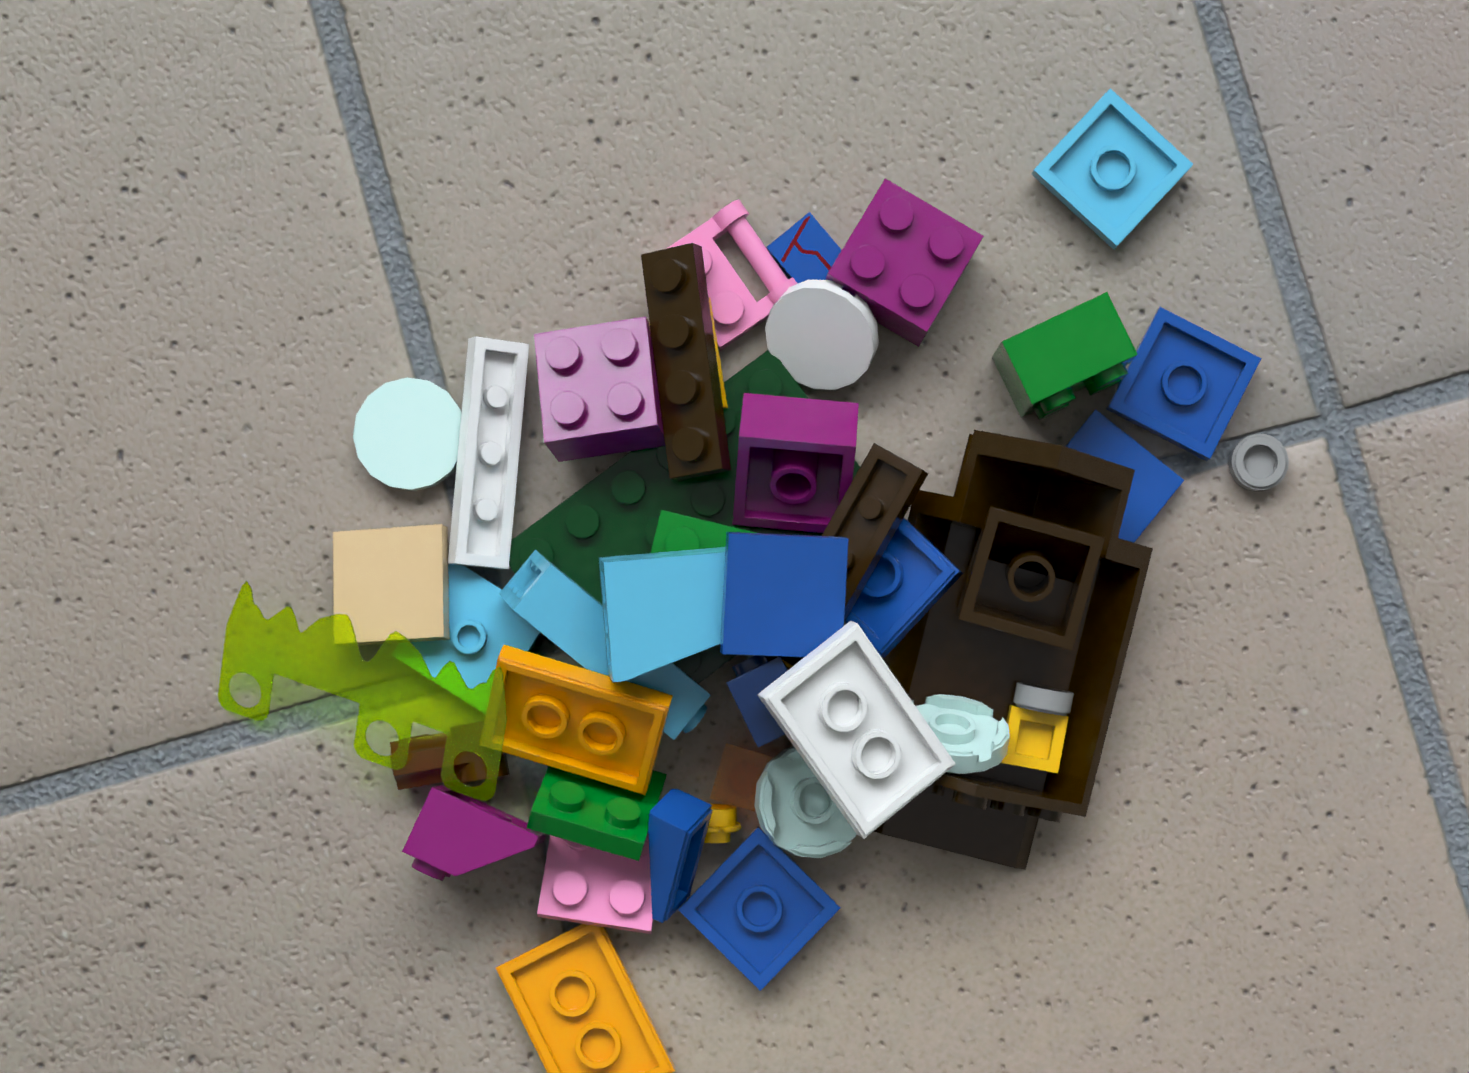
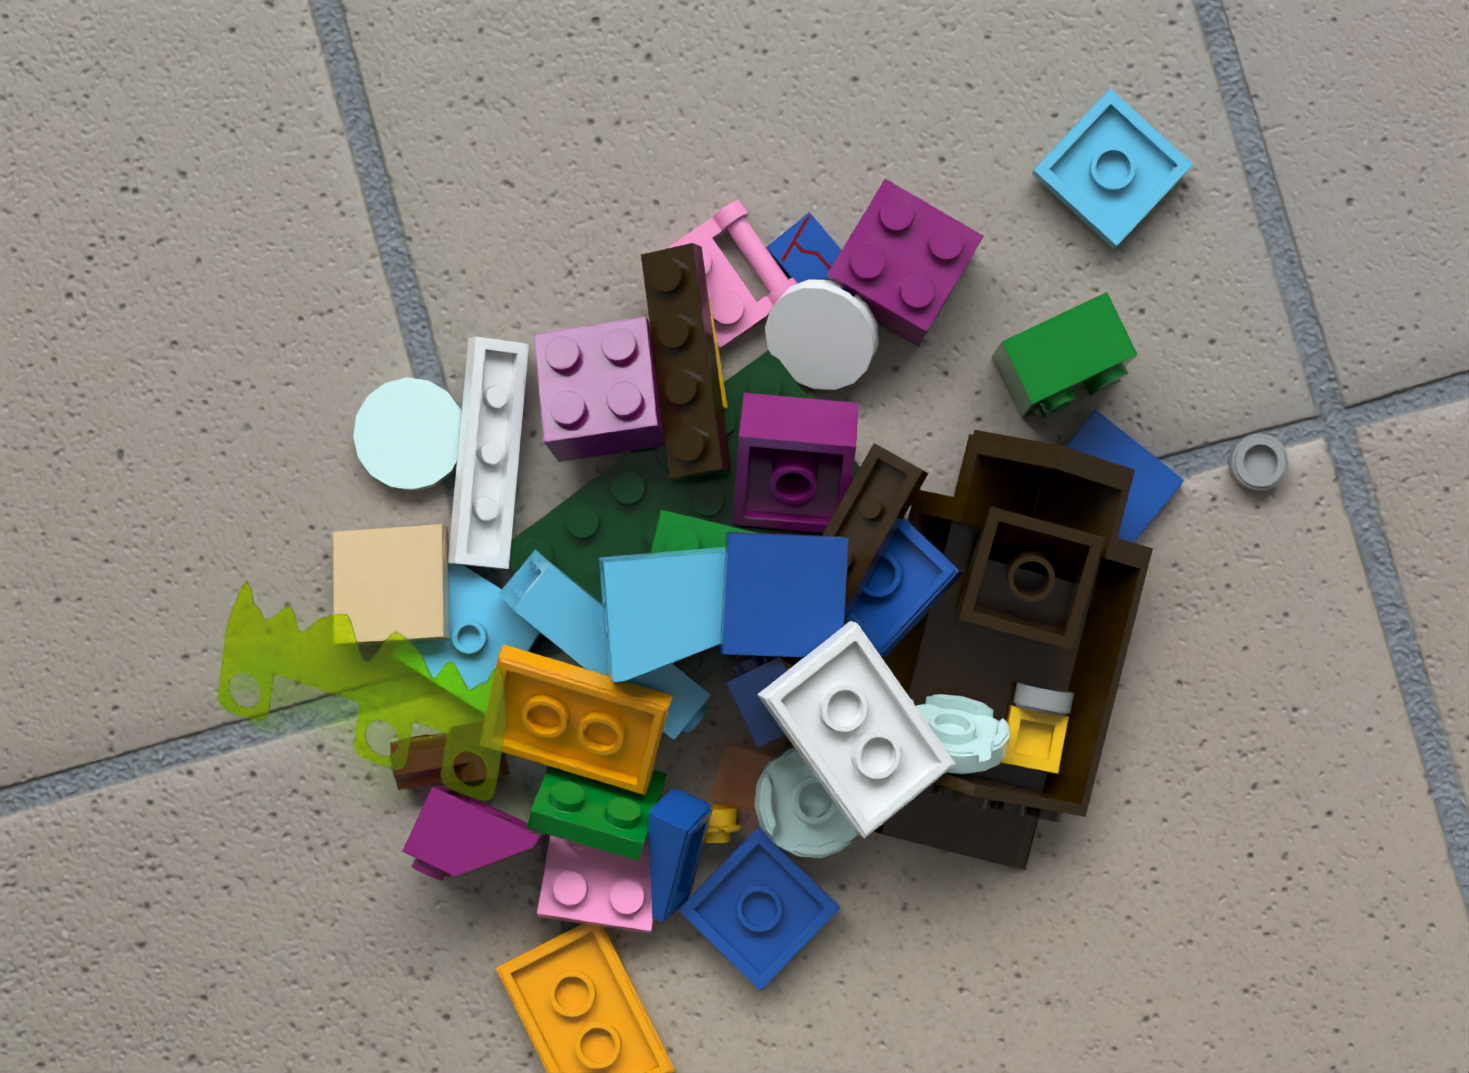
blue plate [1106,307,1262,461] -> none

